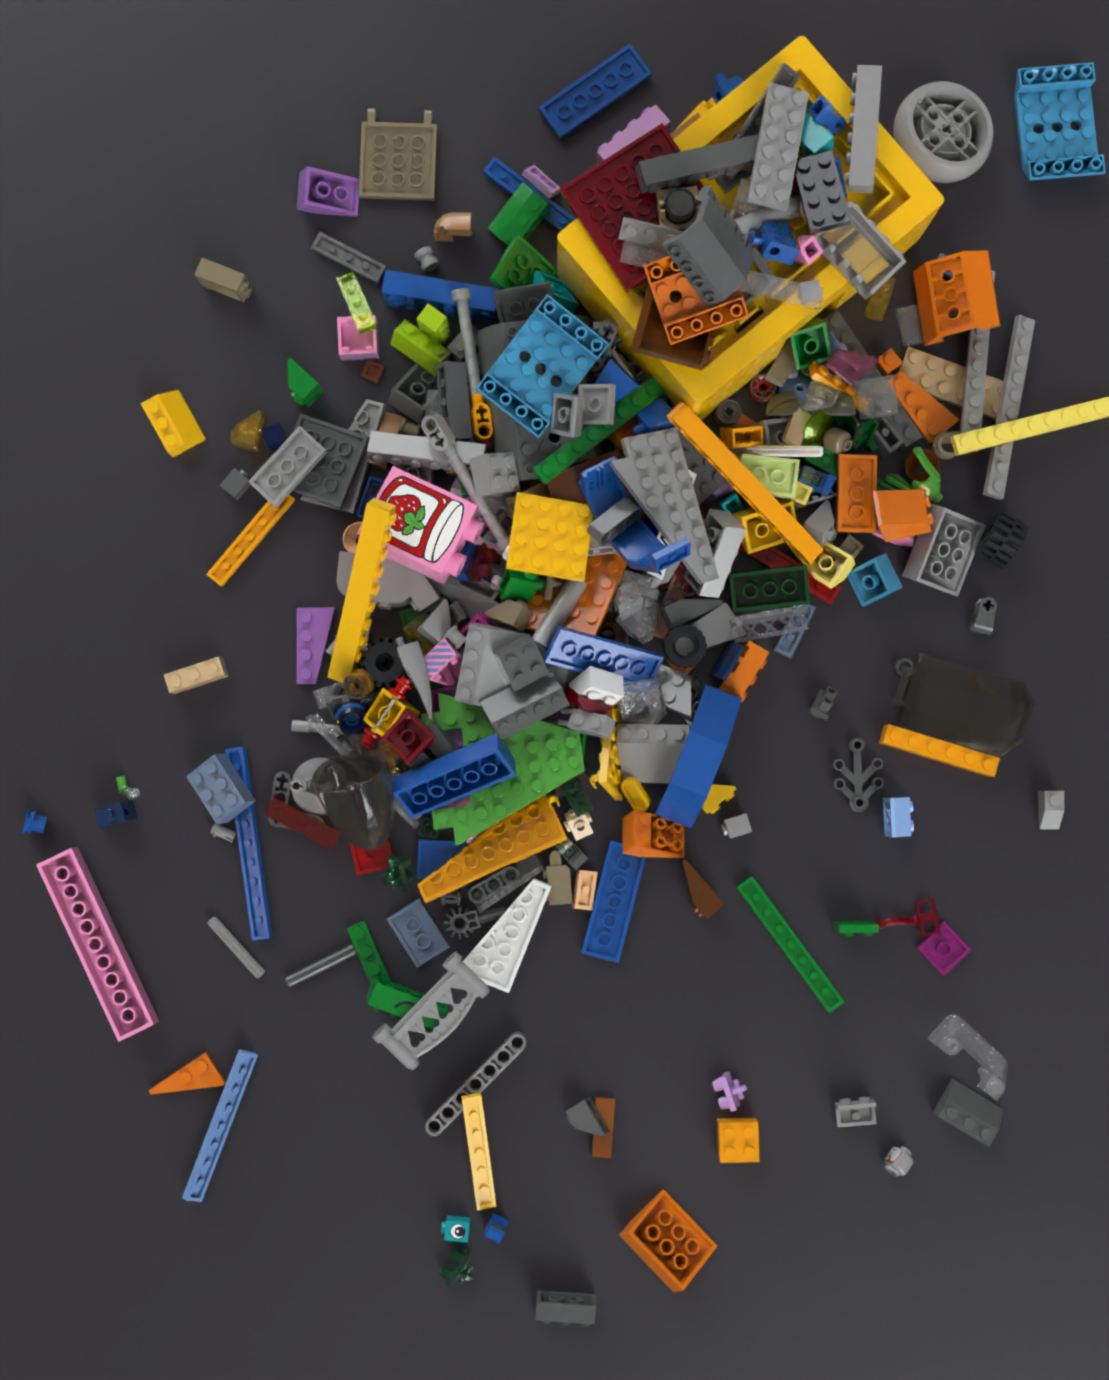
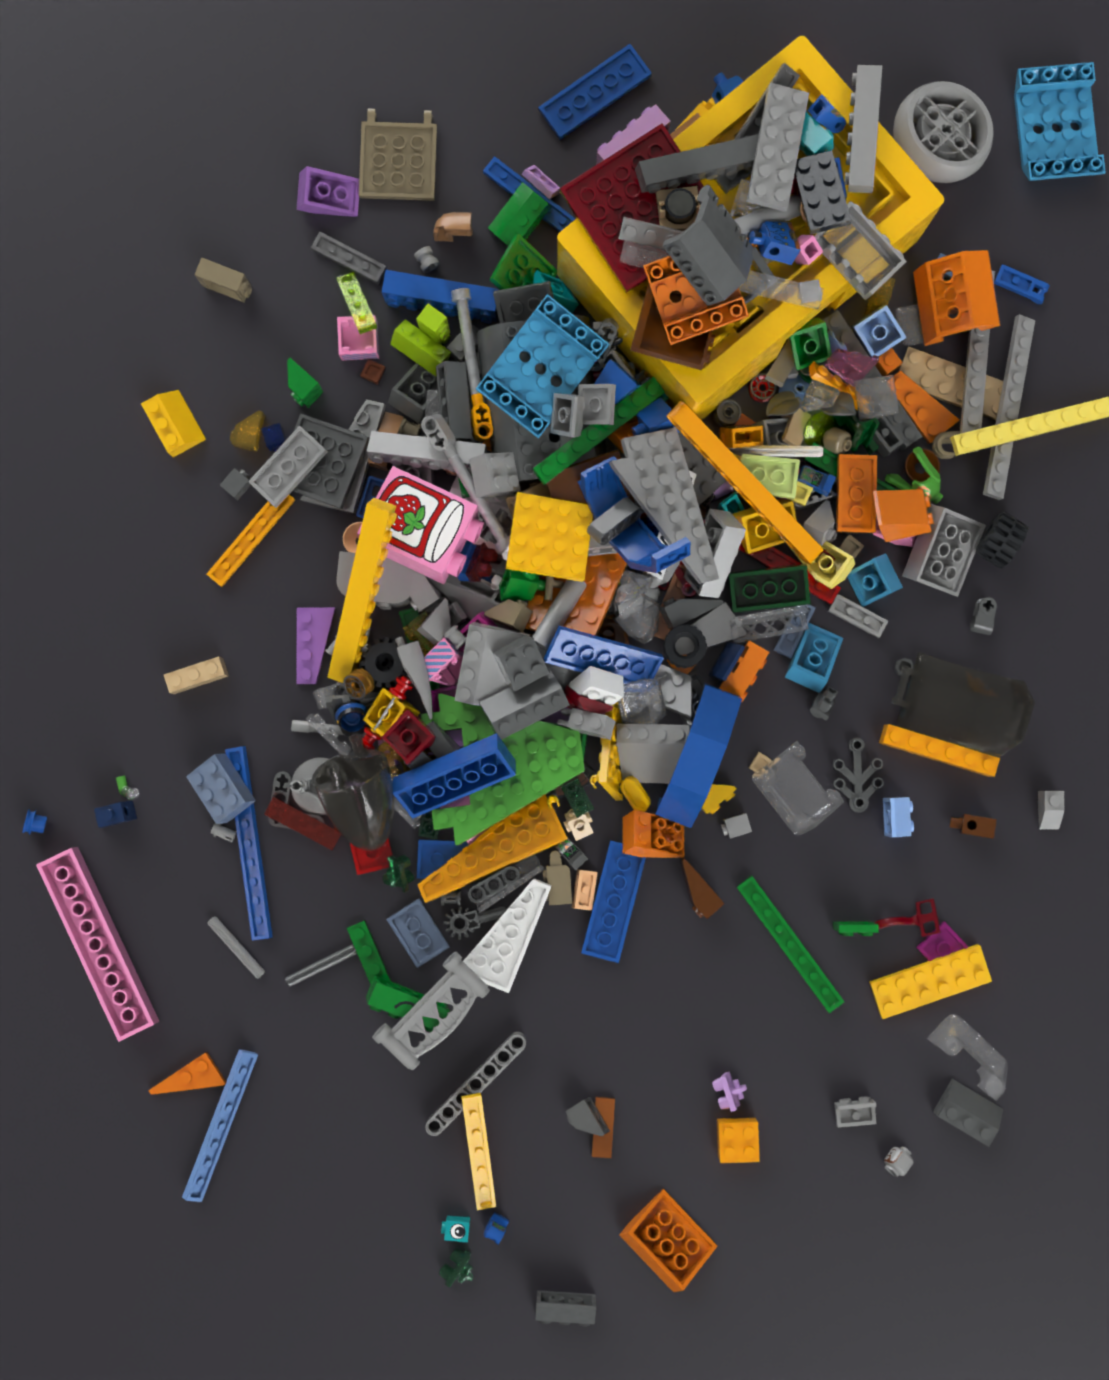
none -> tan tile [748,752,775,778]
none -> clear windscreen [752,741,845,835]
none -> dark azure slope [785,623,843,693]
none -> light grey plate [828,594,888,638]
none -> light blue brick [851,305,907,359]
none -> yellow plate [869,944,992,1019]
none -> reddish brown torso [949,814,997,839]
none -> blue plate [994,264,1050,304]

